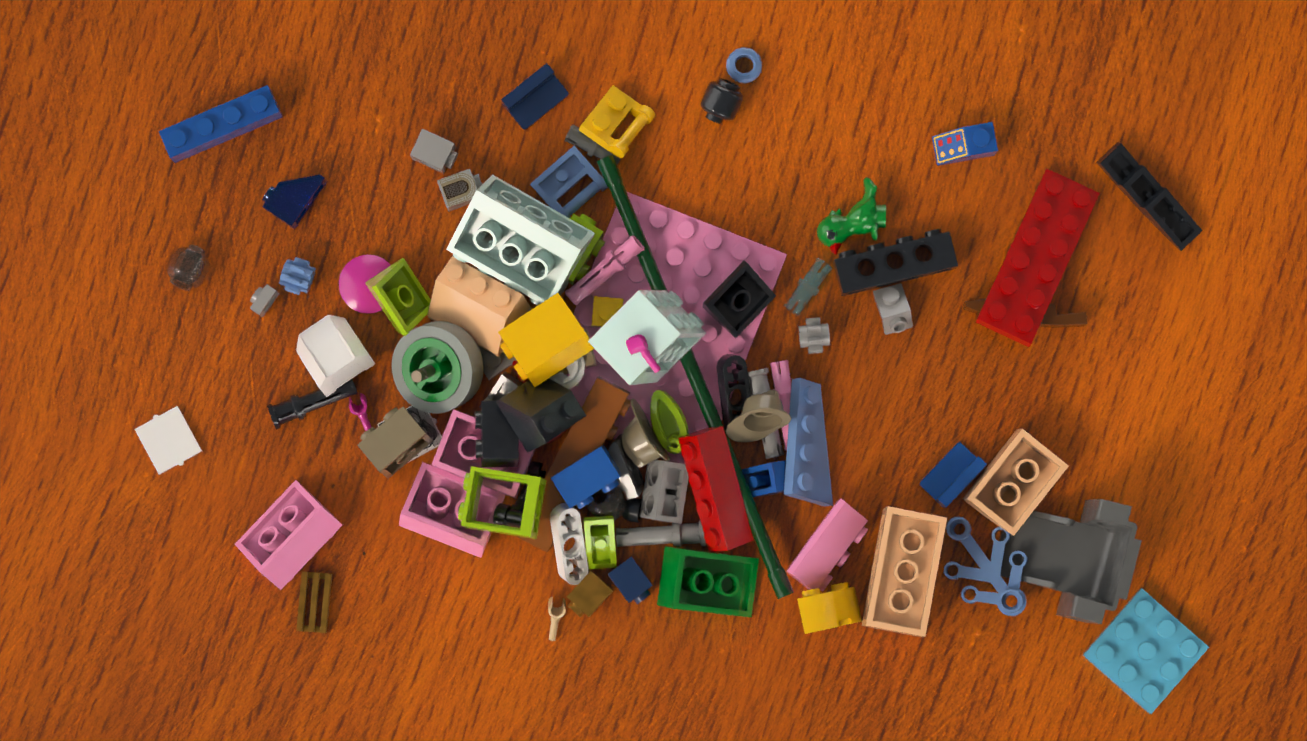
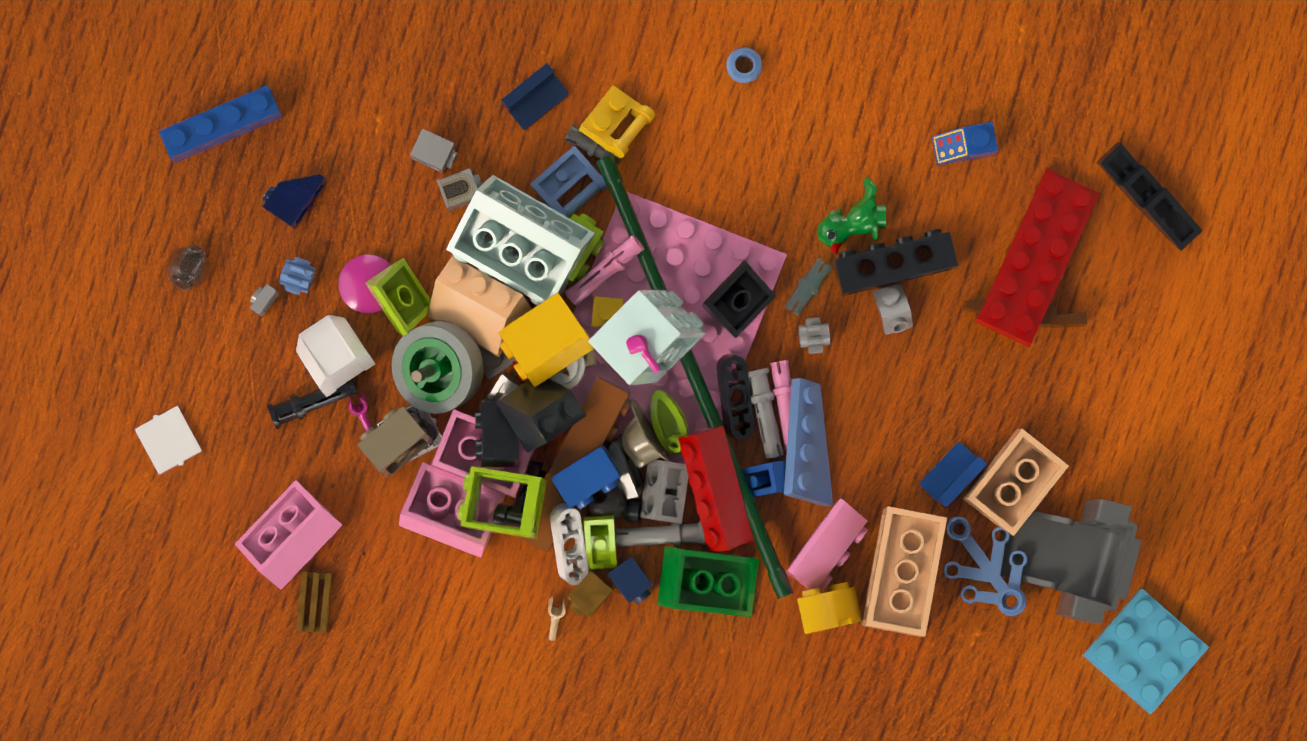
black head [700,78,744,124] -> none
dark tan piece [726,389,791,442] -> none

